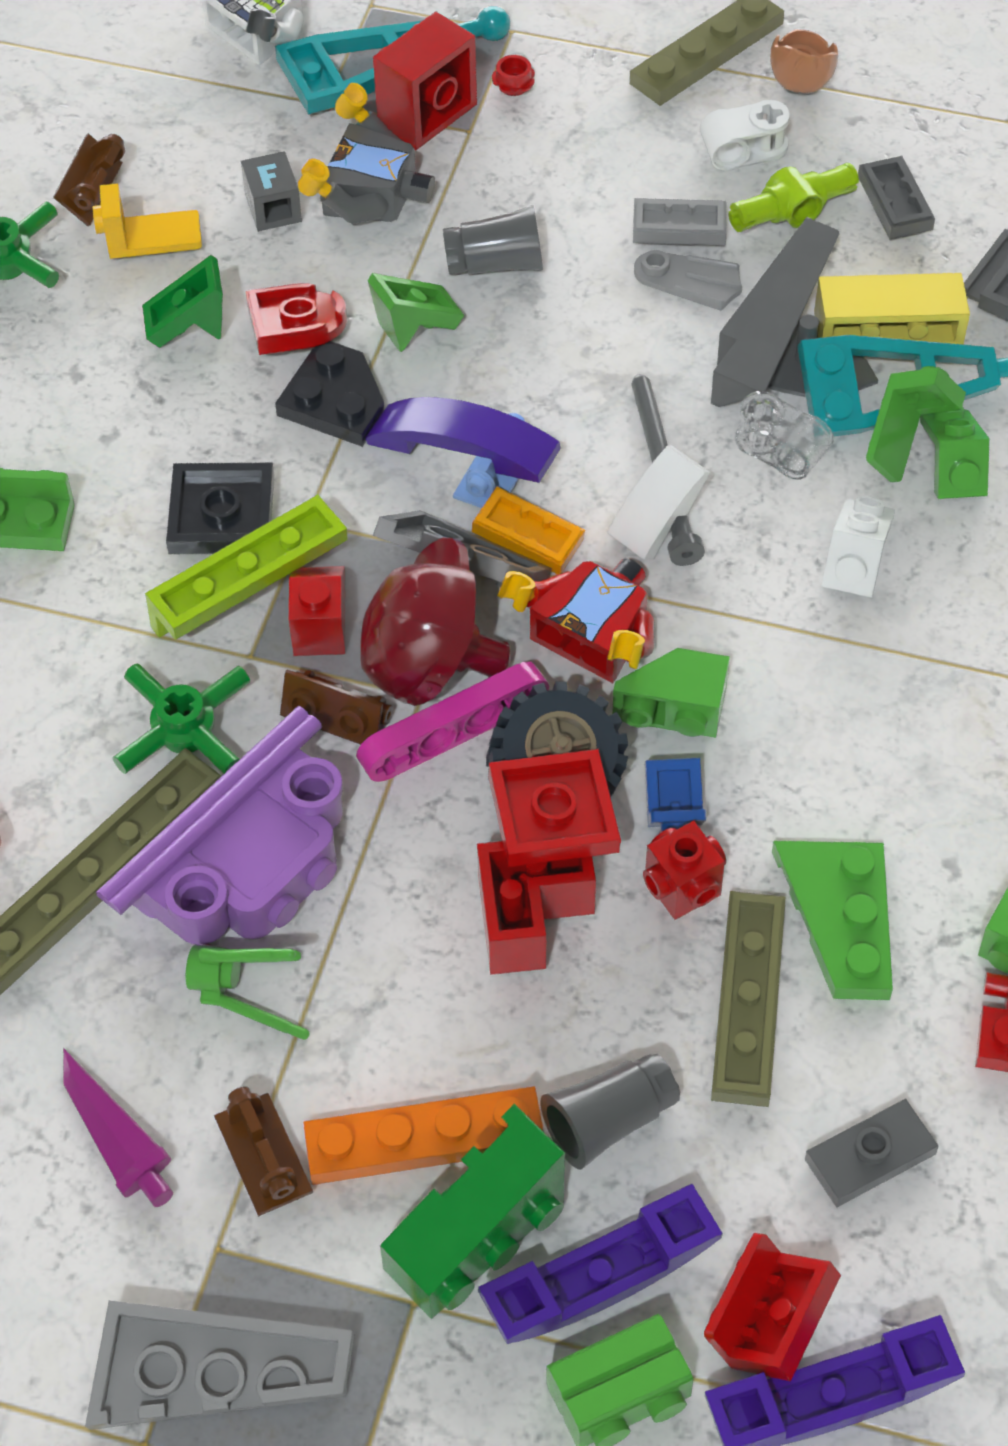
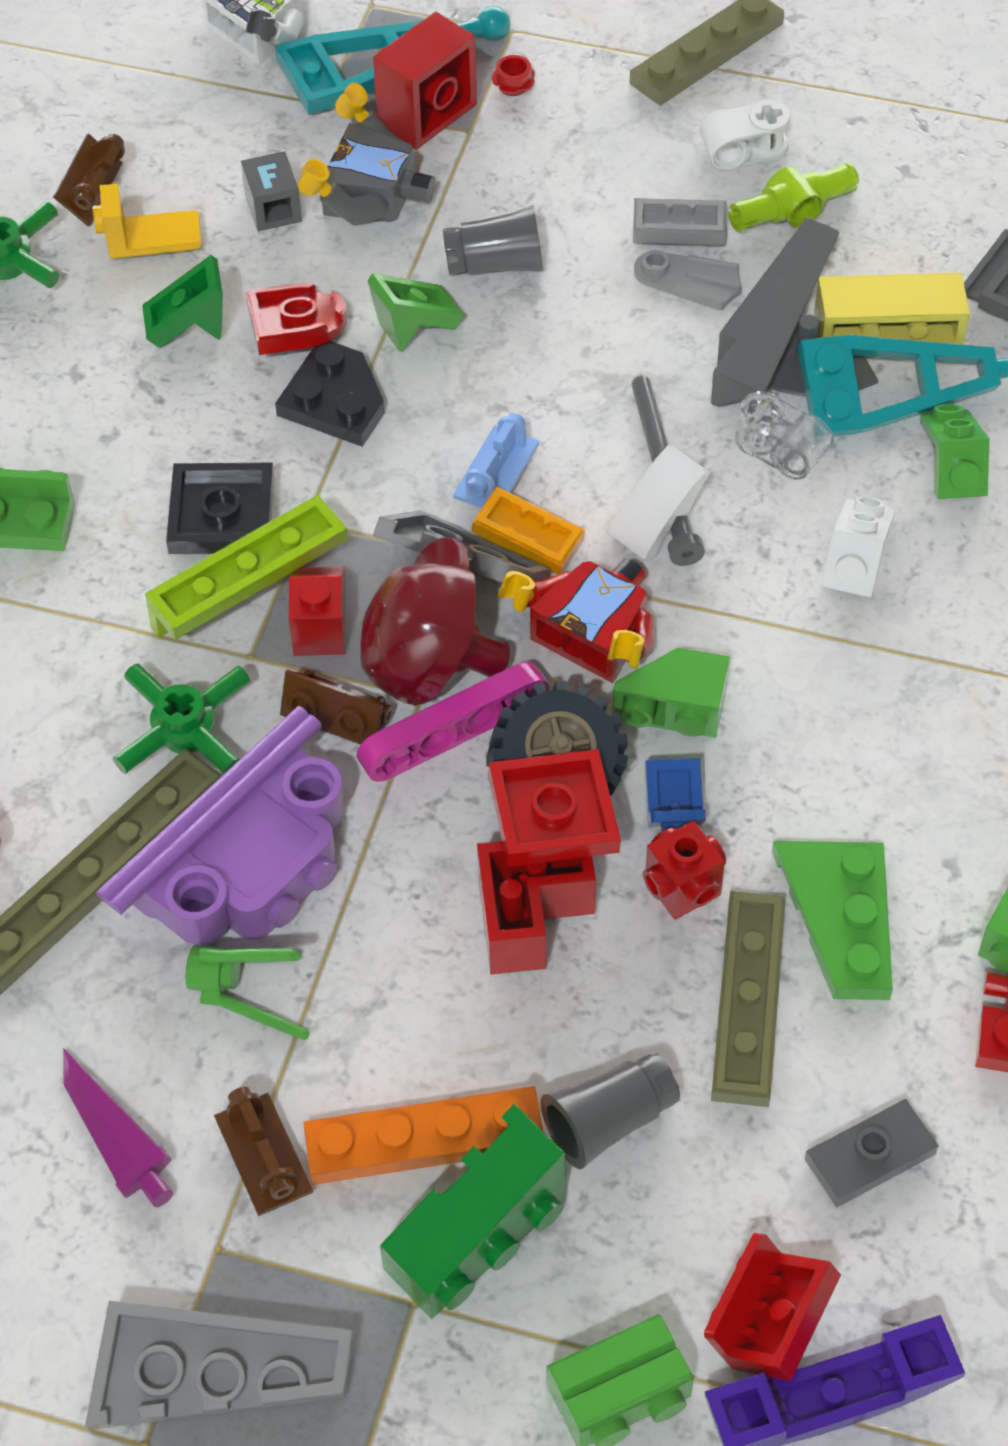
dark purple slope [366,397,561,483] -> none
dark purple slope [478,1184,723,1344] -> none
nougat hair [770,29,838,93] -> none
dark grey plate [858,156,935,239] -> none
bright green bracket [866,366,966,483] -> none

